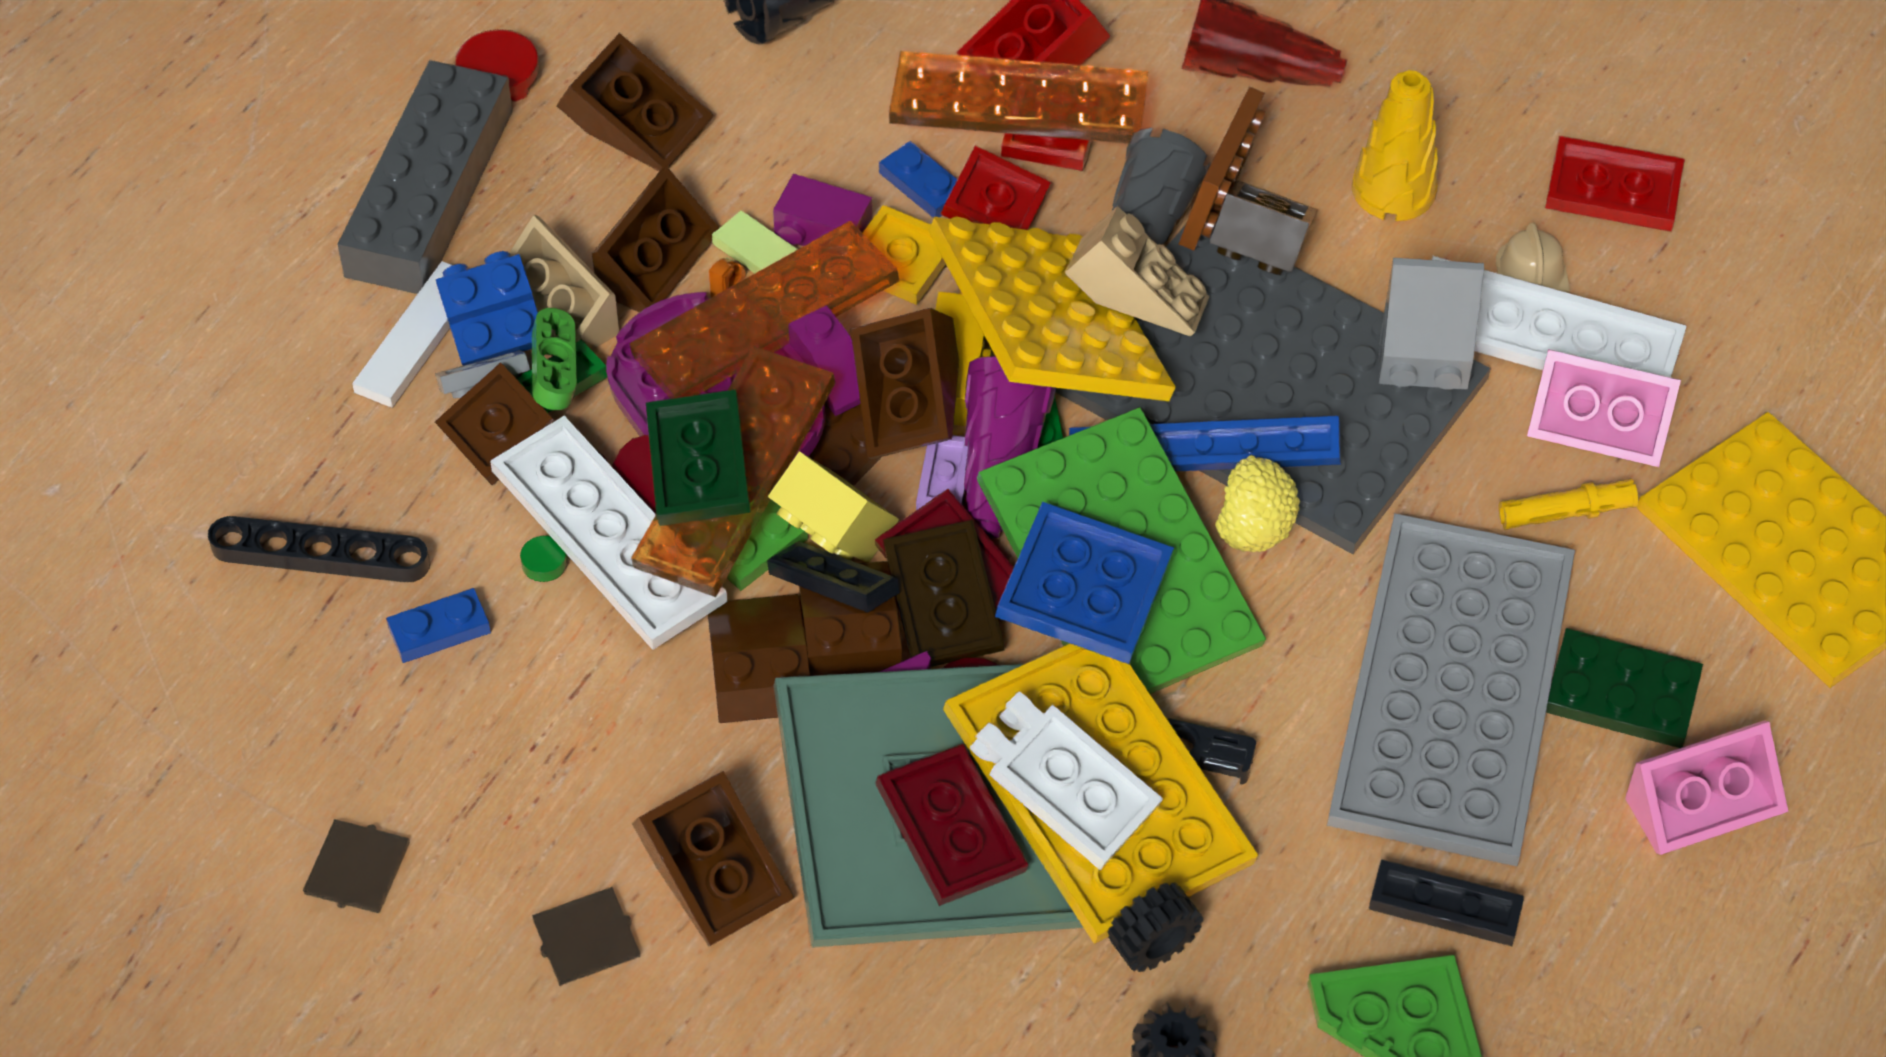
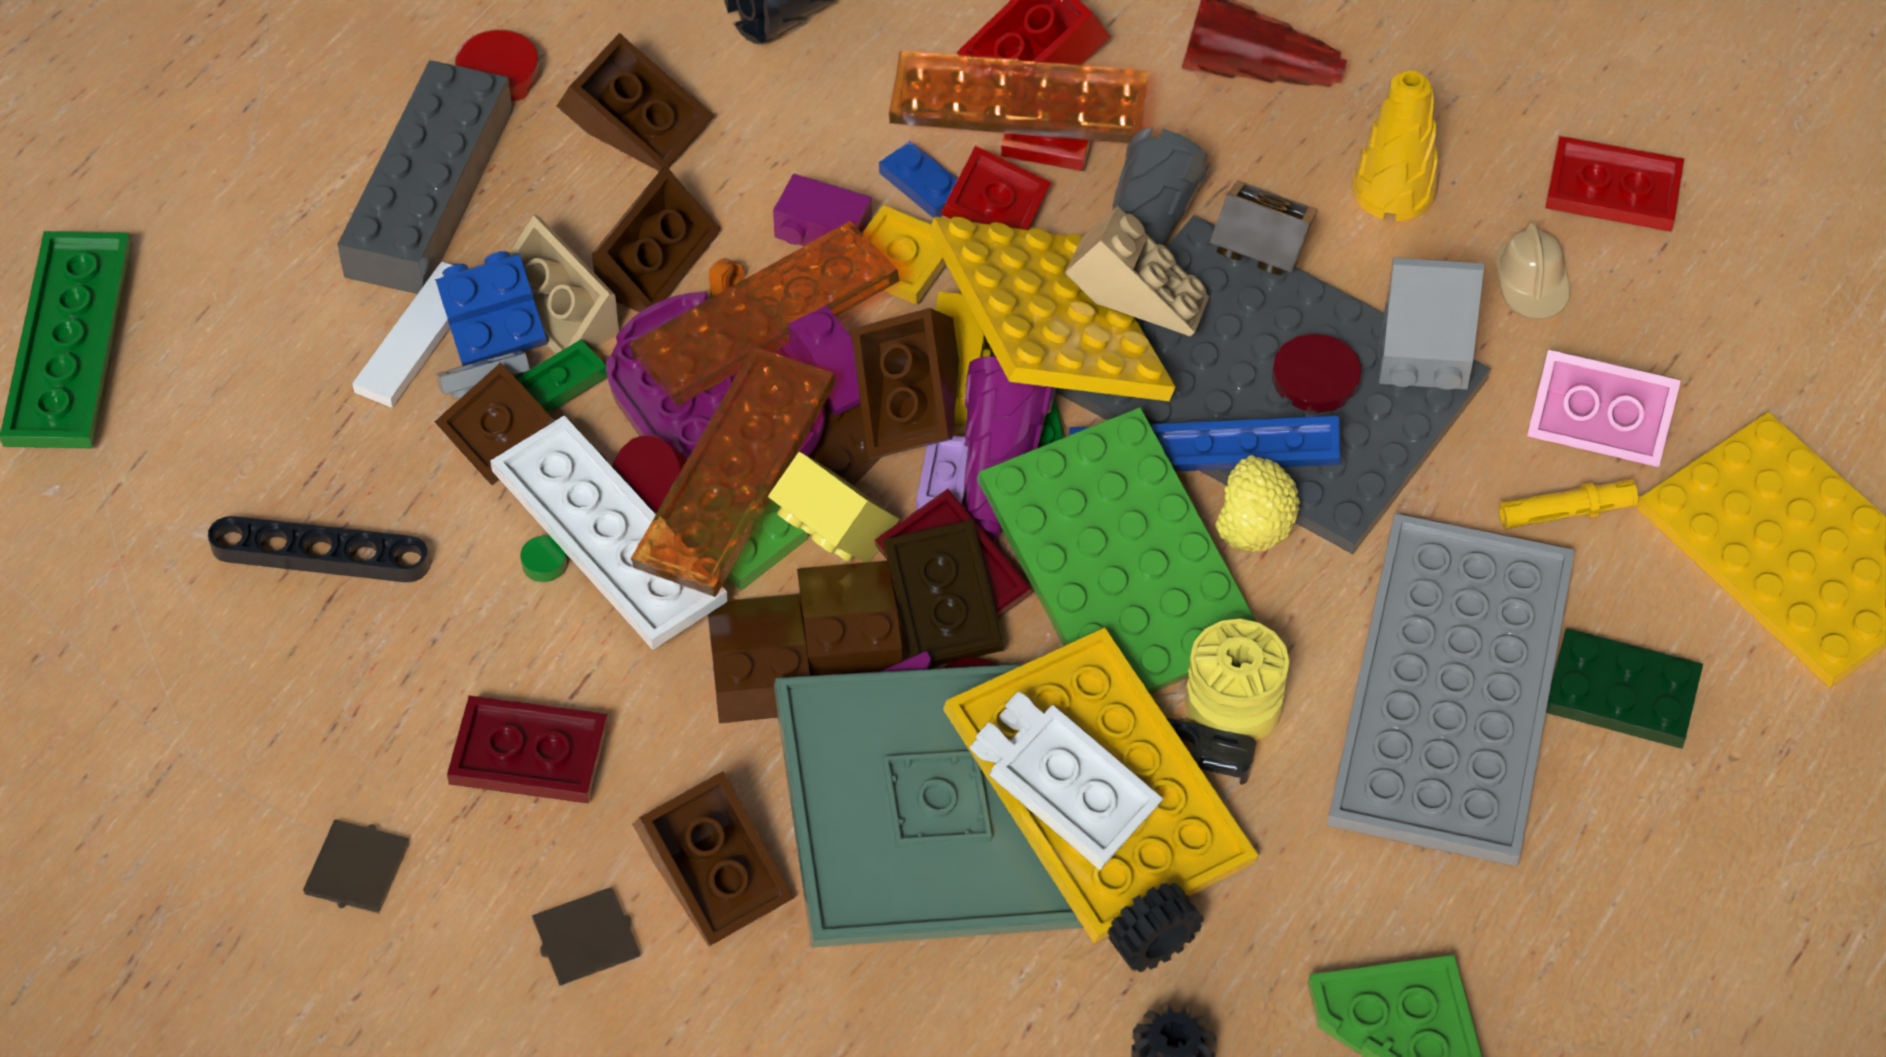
blue plate [386,588,491,663] -> none
bright green beam [532,308,577,410] -> none
dark green plate [646,389,751,526] -> none
yellowish green tile [712,210,804,288] -> none
black tile [767,541,900,613] -> none
dark red tile [875,744,1028,906] -> none
blue plate [995,502,1174,664] -> none
dark orange plate [1179,86,1266,251] -> none
black plate [1368,859,1524,947] -> none
white plate [1432,256,1687,377] -> none
bright pink slope [1625,720,1788,855] -> none
none -> green plate [0,231,132,449]
none -> dark red plate [447,695,609,804]
none -> light yellow wheel [1185,619,1290,741]
none -> dark red tile [1272,334,1361,413]

